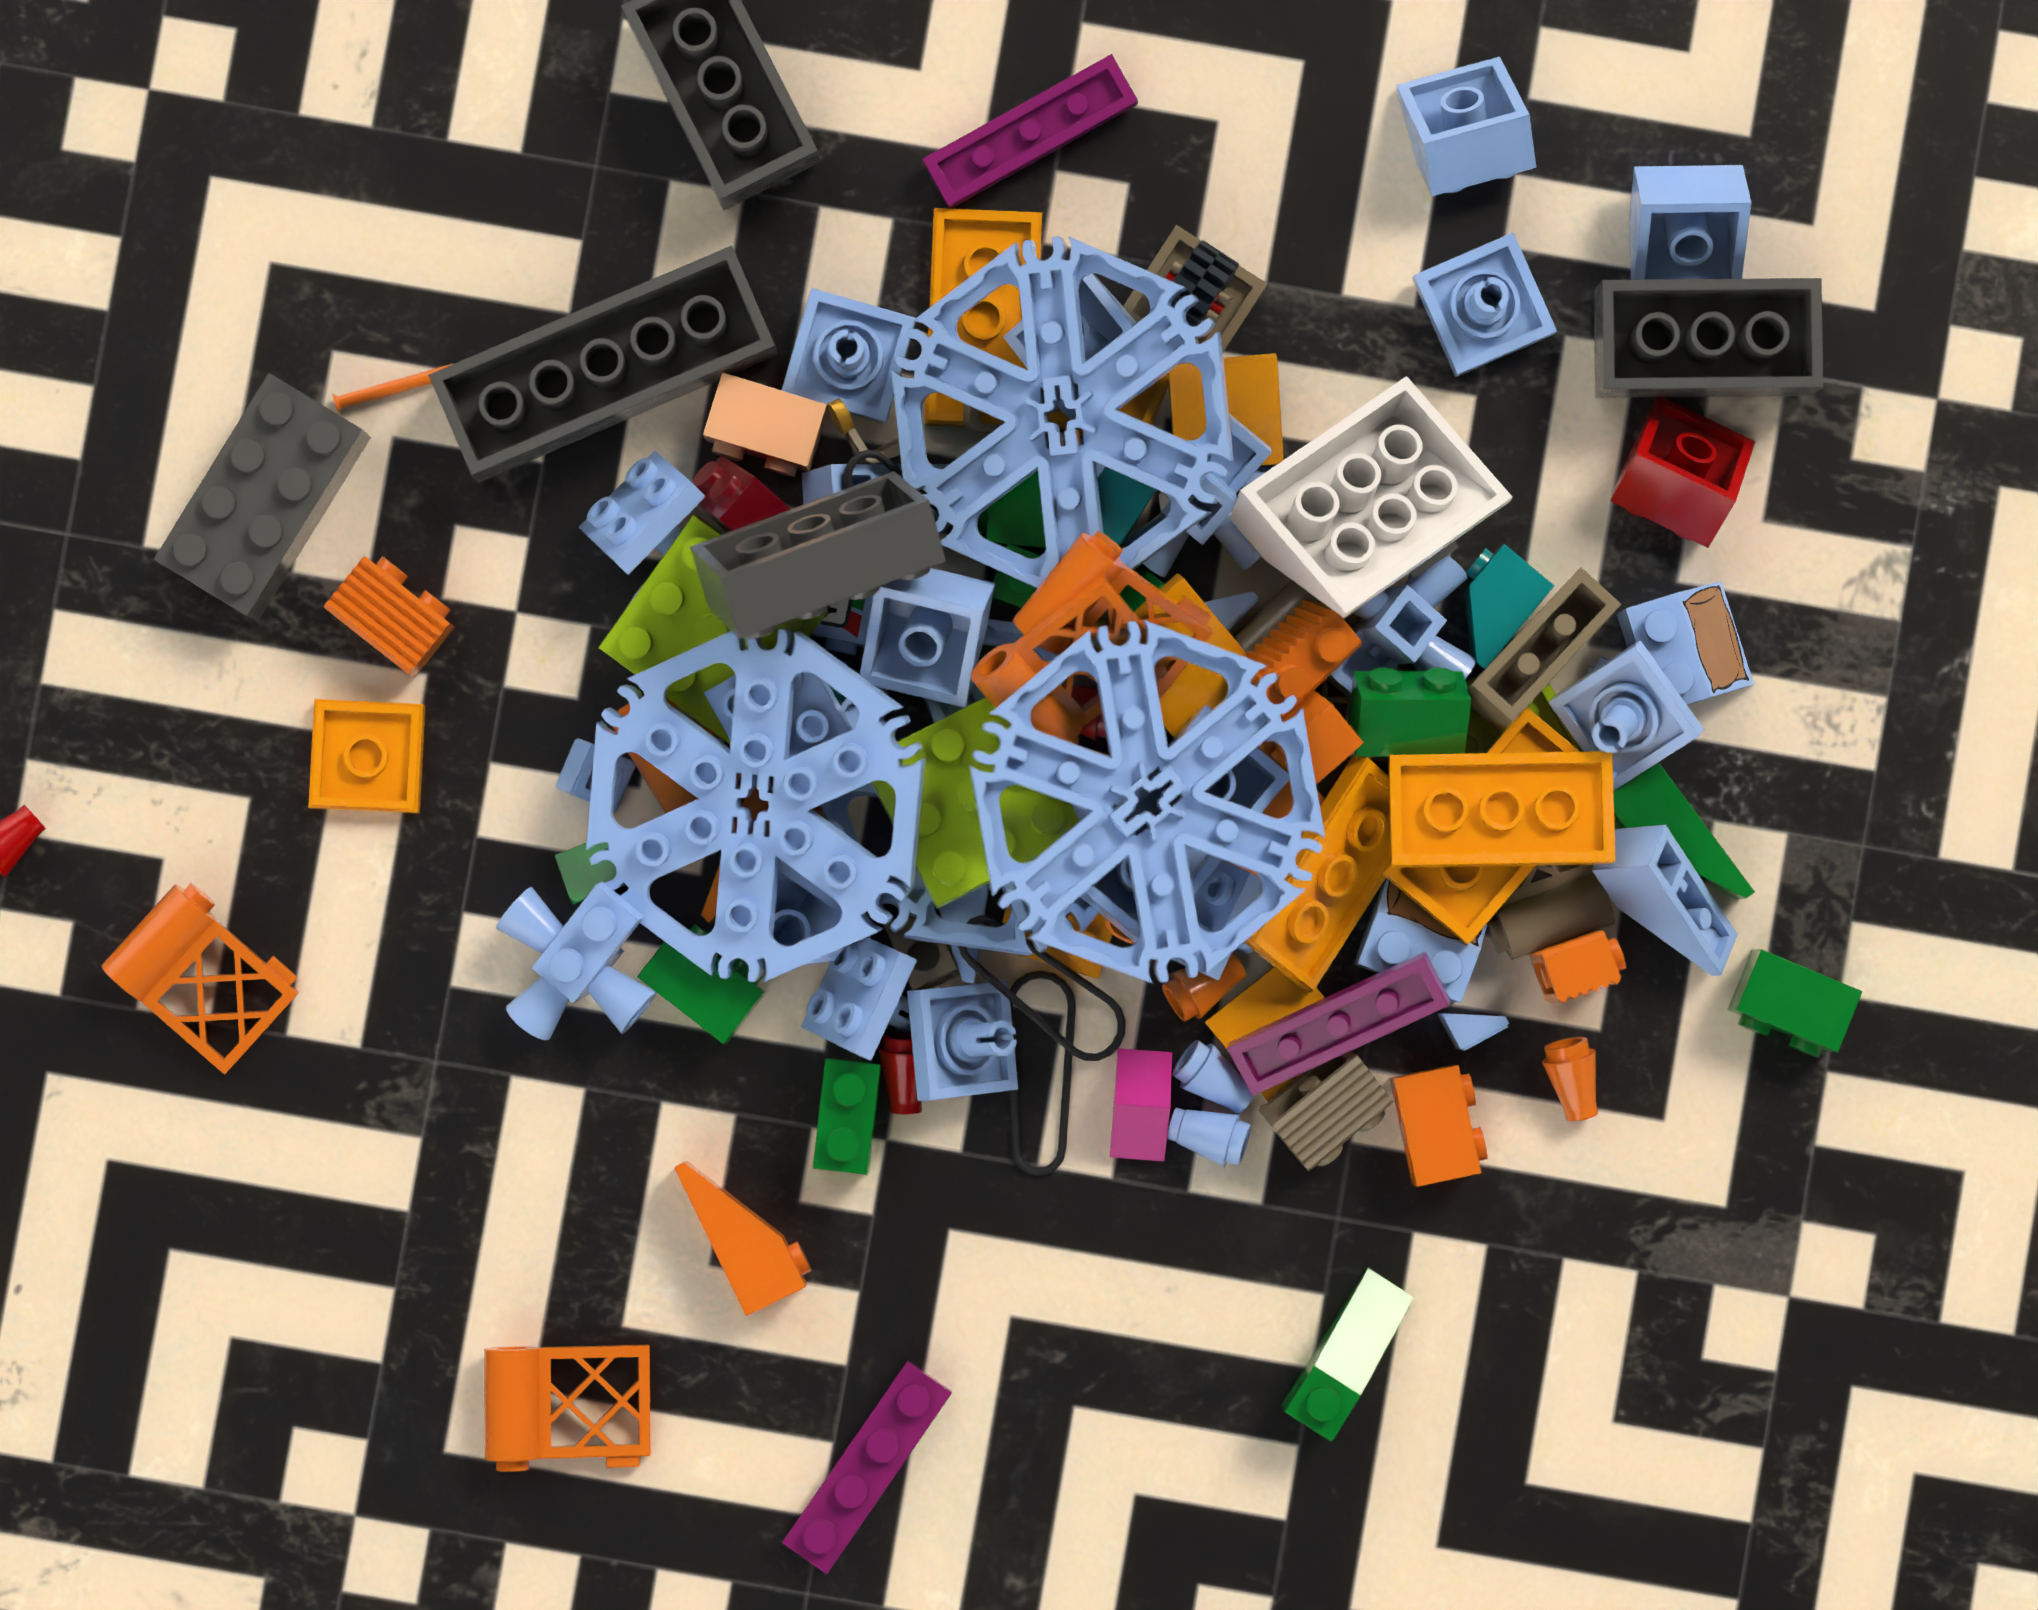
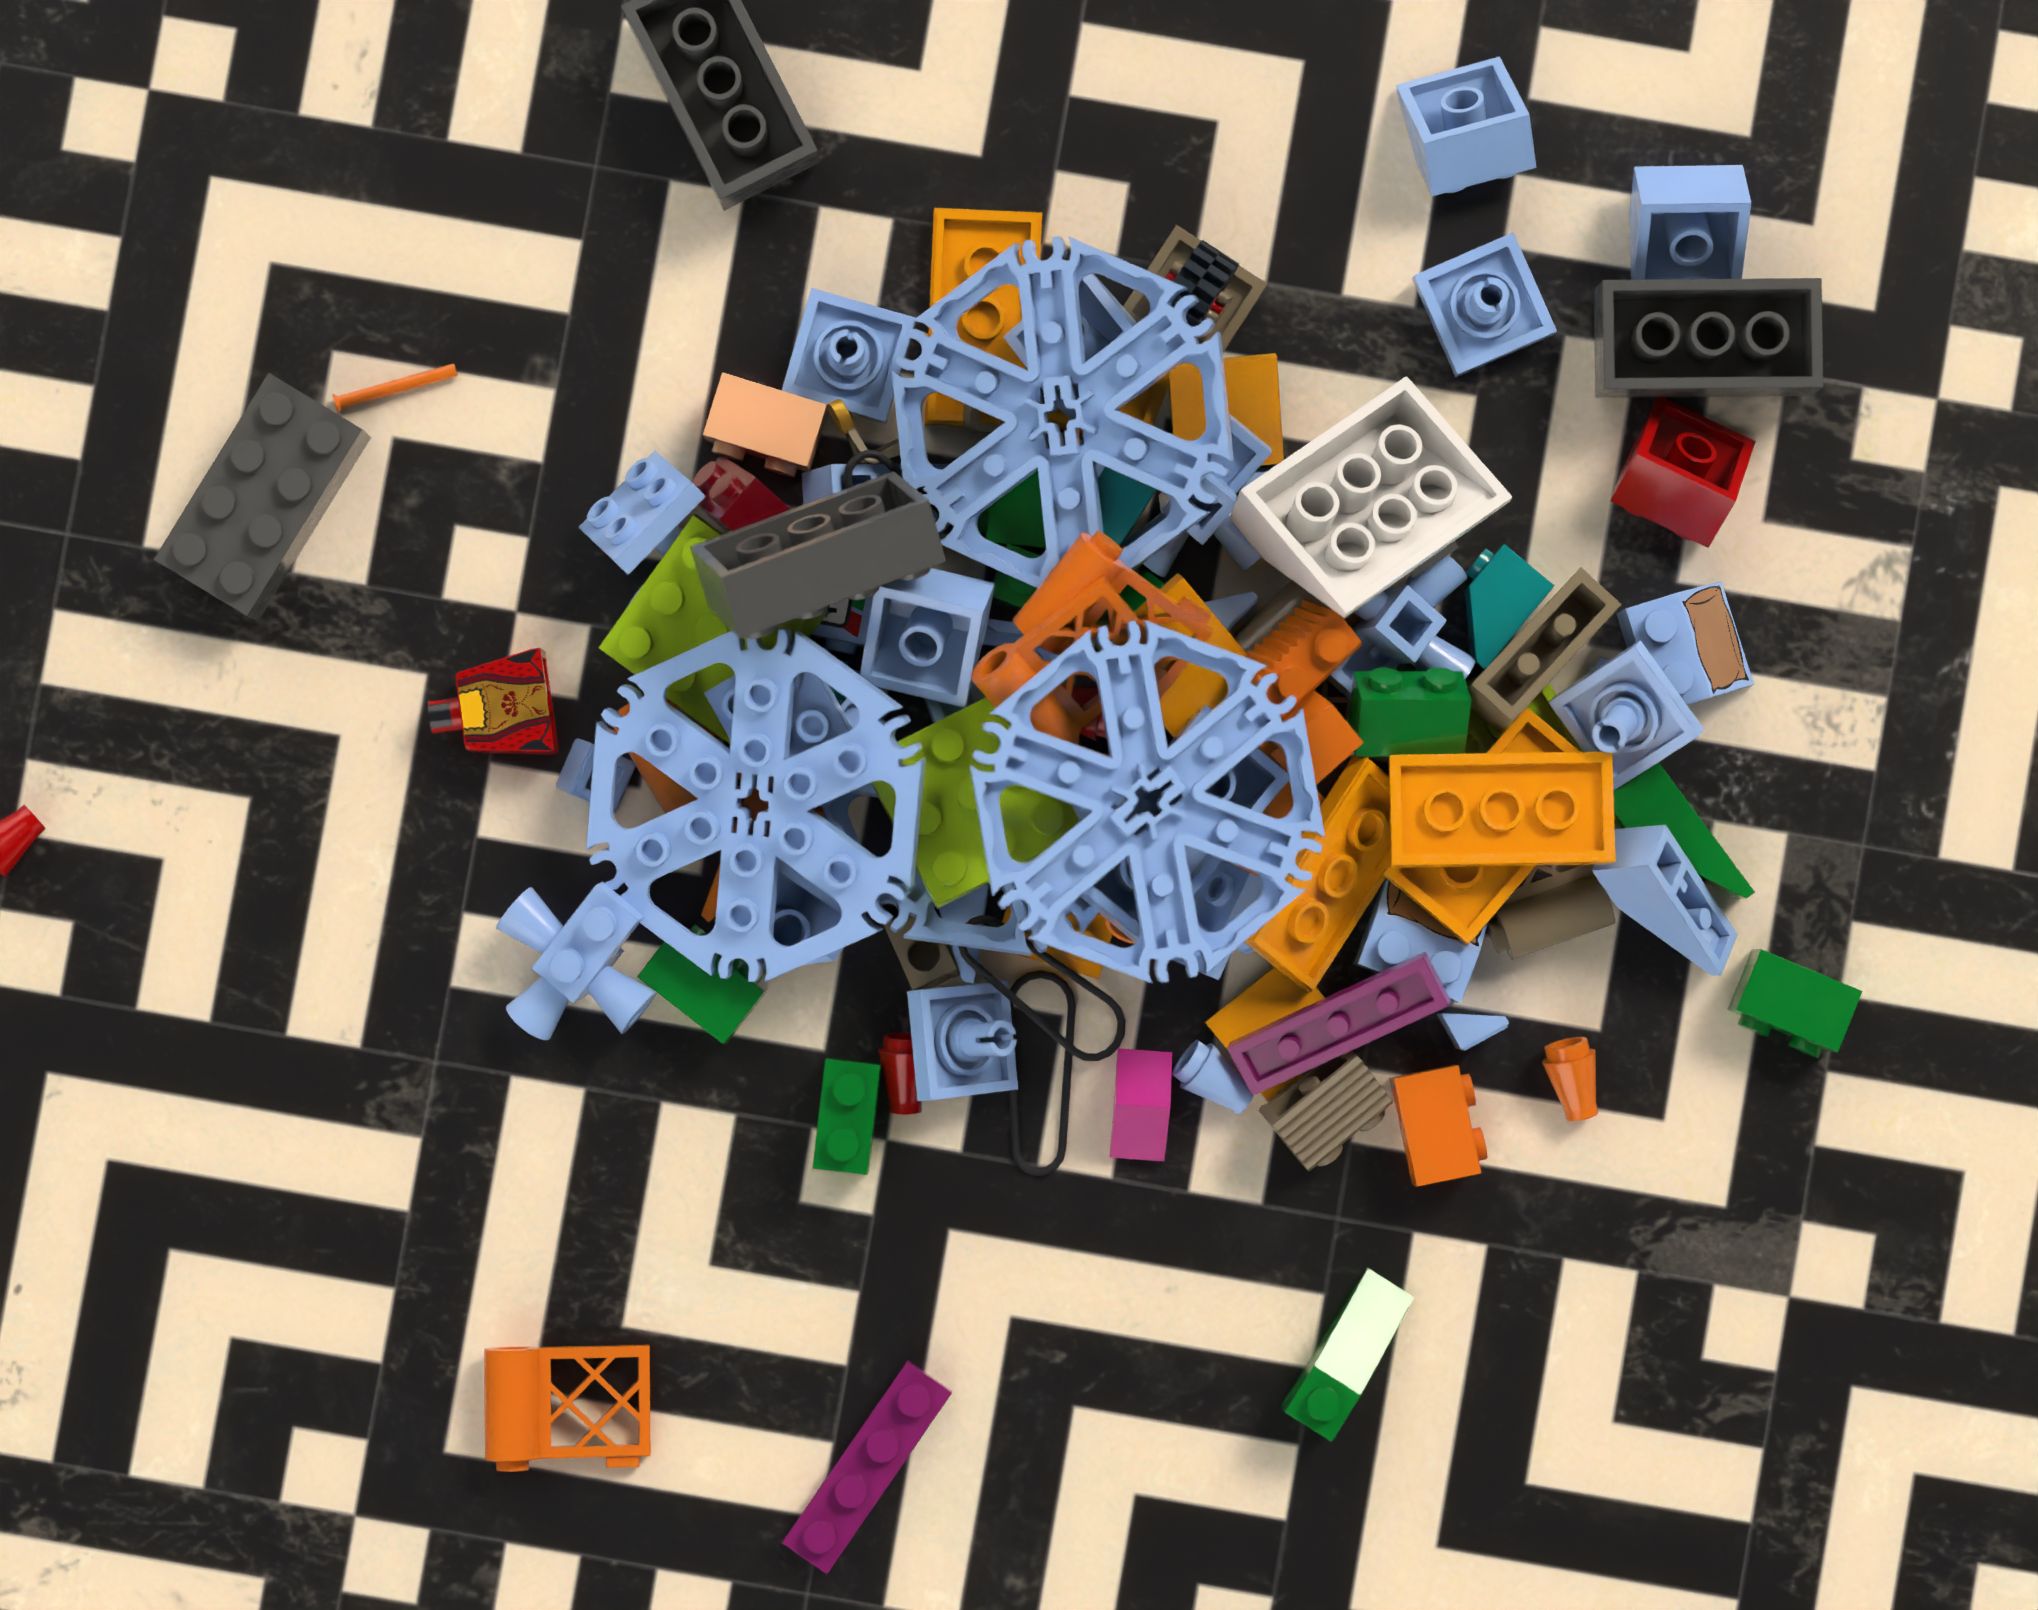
orange piece [101,883,299,1075] -> none
light orange tile [308,699,426,814] -> none
orange brick [324,556,455,678] -> none
dark grey brick [429,245,778,483] -> none
green slope [555,842,626,906] -> none
orange slope [674,1161,812,1316] -> none
light blue plate [801,937,917,1061] -> none
magenta plate [922,54,1138,209] -> none
orange cone [1162,952,1247,1022] -> none
light blue cone [1167,1108,1251,1167] -> none
orange brick [1529,930,1626,1003] -> none
none -> torso [428,648,559,755]

